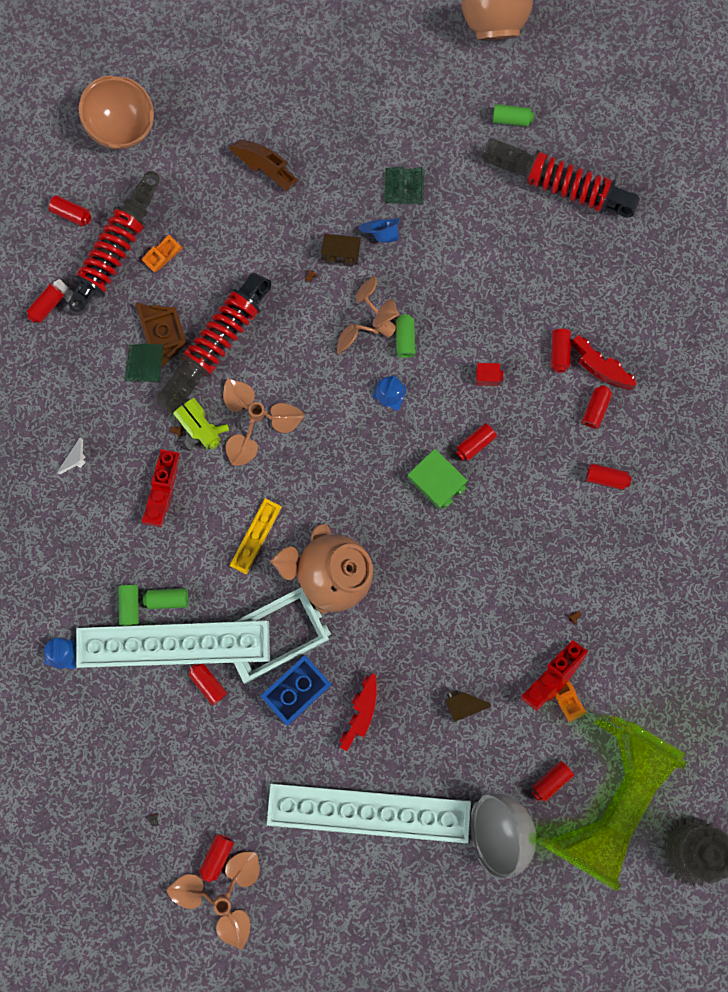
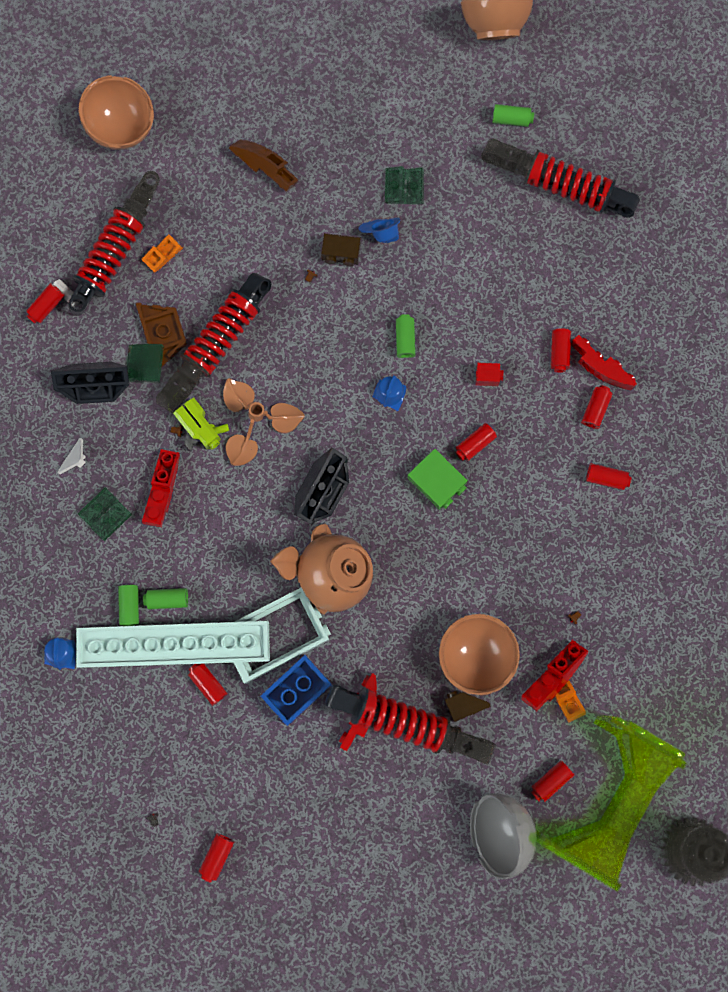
red brick [48,195,92,227] -> none
nougat plant [167,852,260,950] -> none
yellow tile [229,498,282,575] -> none
light aqua plate [267,783,471,843] -> none
nougat plant [337,275,400,355] -> none
none -> black wedge [50,362,130,404]
none -> clear green slope [78,487,132,541]
none -> black wedge [294,448,349,524]
none -> piece [324,684,496,764]
none -> nougat piece [439,614,520,695]

